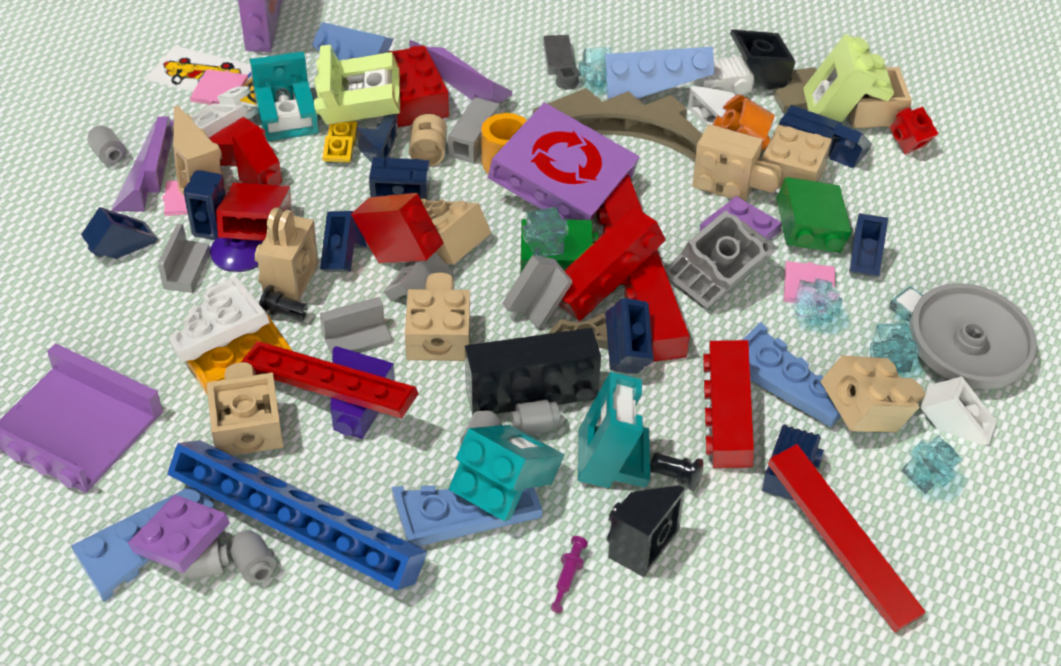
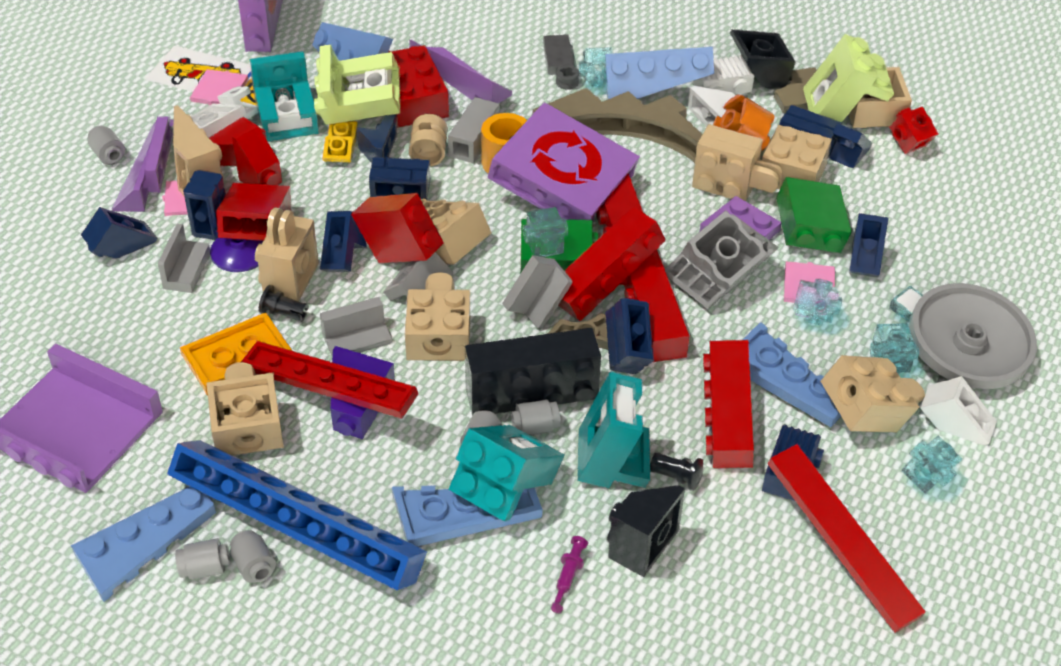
medium lavender plate [128,494,230,573] -> none
white plate [169,276,270,363] -> none

